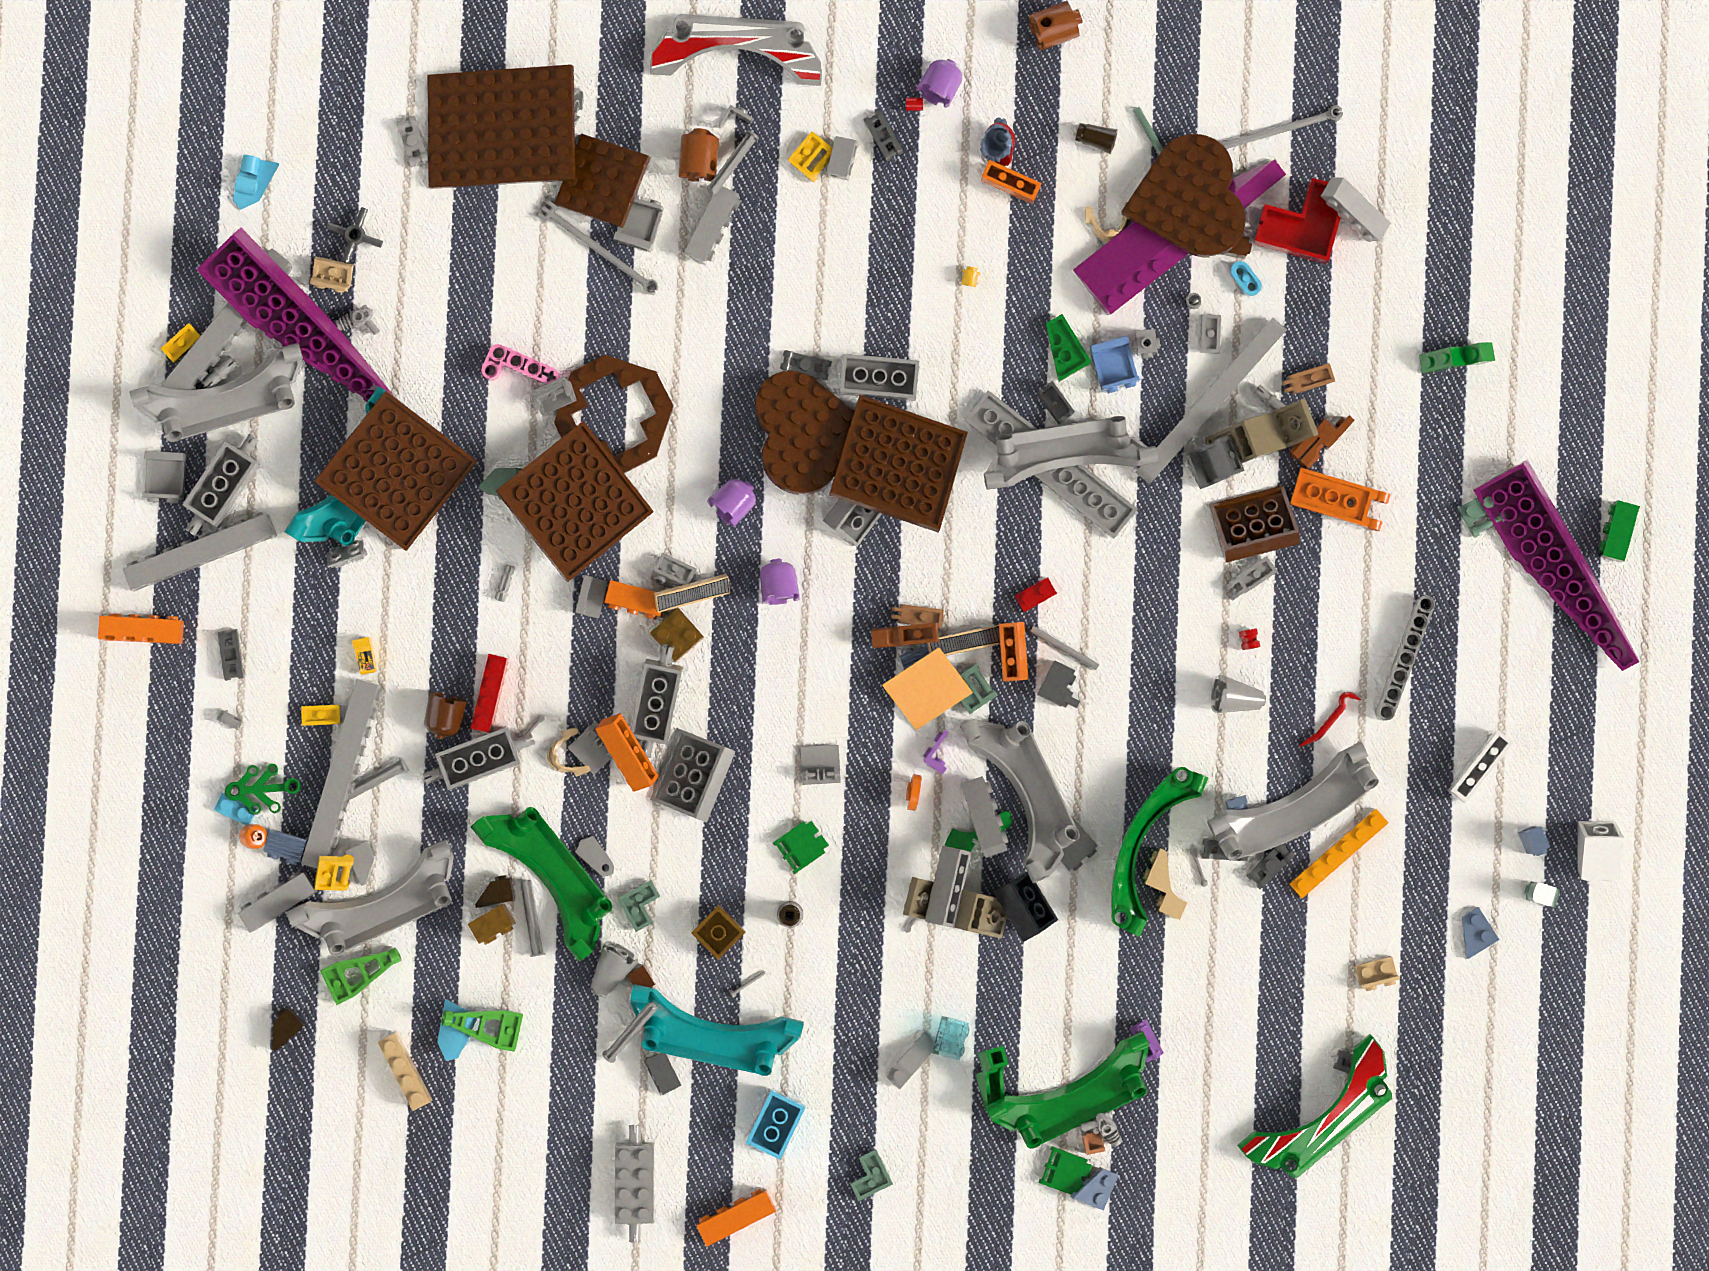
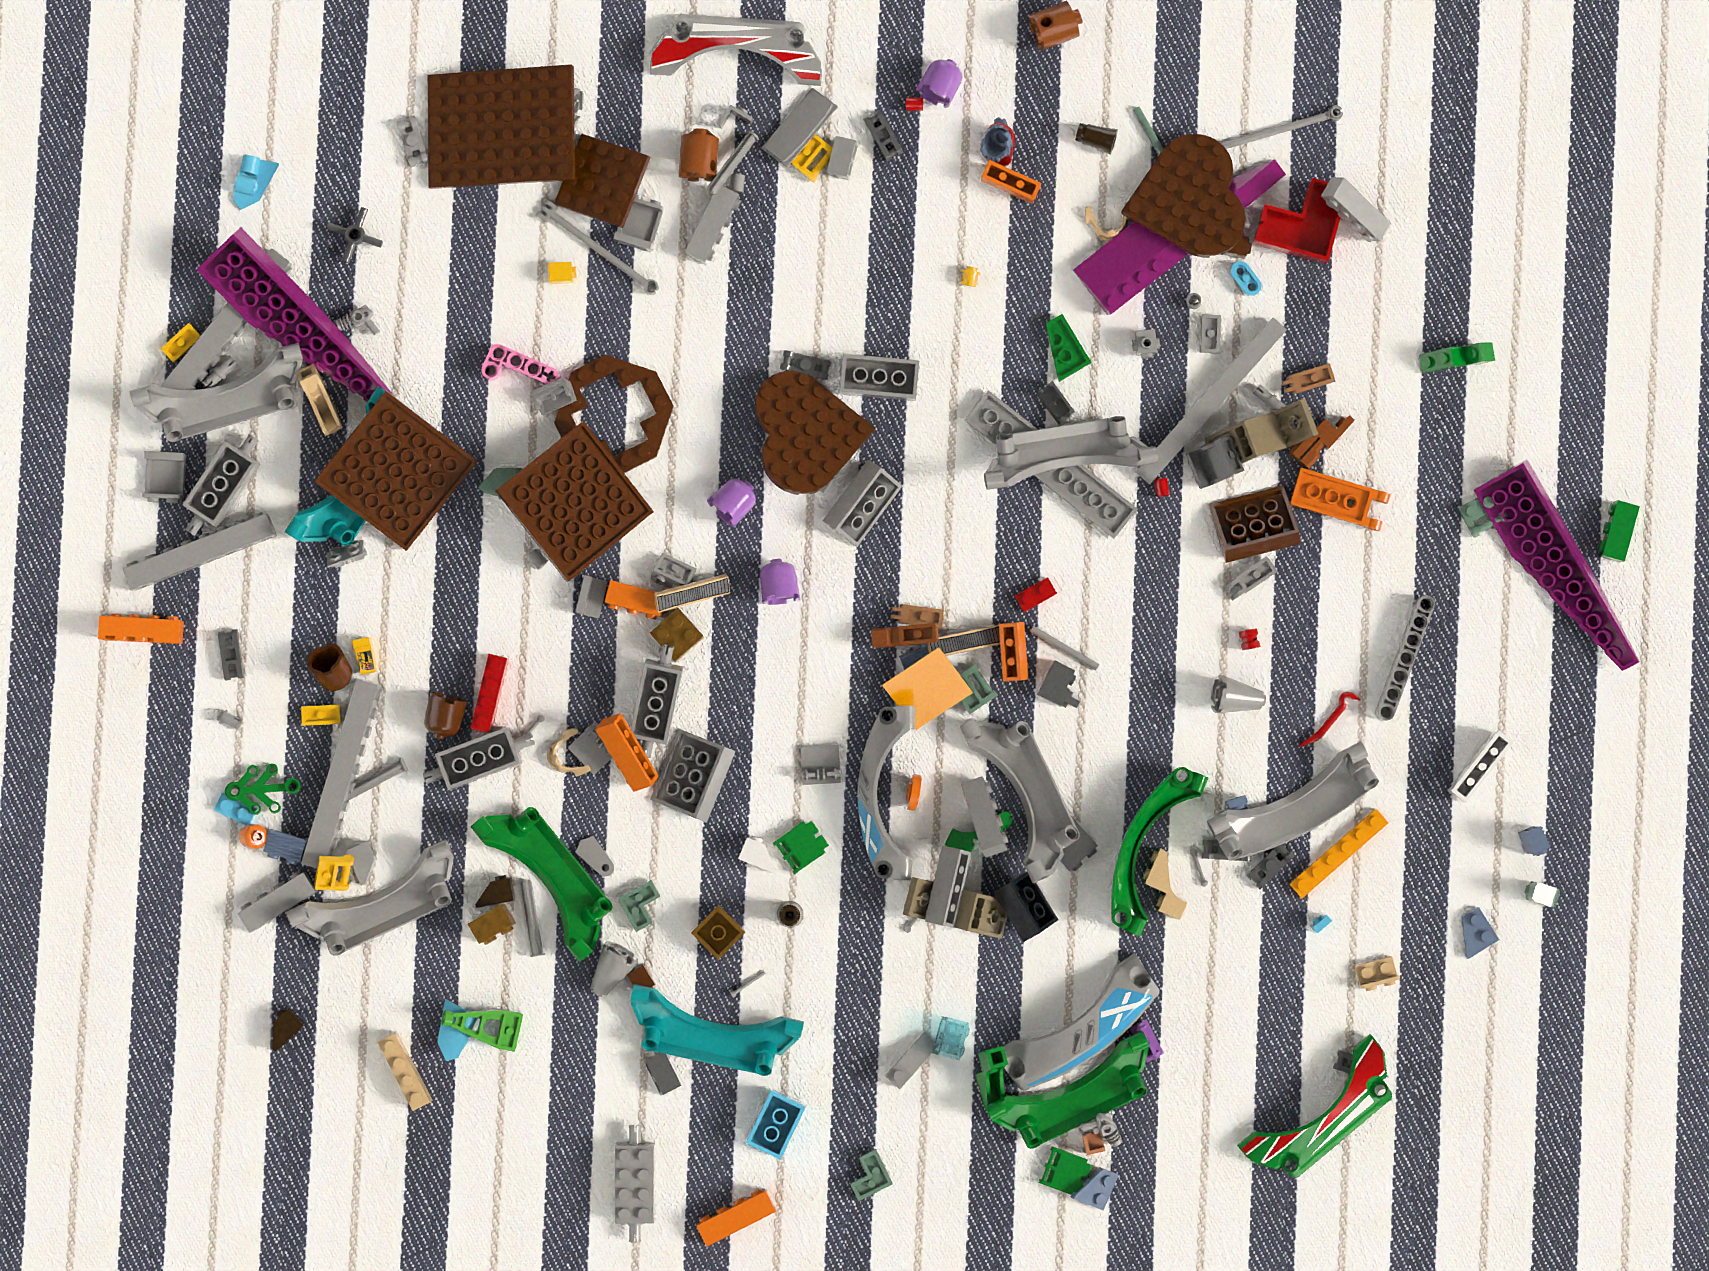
tan bracket [310,257,354,292] -> none
bright green plate [320,947,402,1005] -> none
light grey axle [495,564,515,602] -> none
light grey axle [602,1002,657,1063] -> none
reddish brown plate [829,395,968,533] -> none
medium lavender bracket [923,730,948,775] -> none
medium blue panel [1090,336,1140,394] -> none
white slope [1578,821,1624,882] -> none
none -> tan arch [296,364,343,436]
none -> reddish brown cylinder [307,643,353,691]
none -> light grey hinge [527,548,548,570]
none -> yellow brick [548,261,577,285]
none -> light grey hinge [730,173,745,193]
none -> white slope [738,835,776,873]
none -> light grey piece [761,88,838,168]
none -> light grey panel [857,706,916,880]
none -> light grey panel [1004,953,1159,1091]
none -> red hinge [1154,478,1170,497]
none -> medium azure plate [1311,914,1332,933]

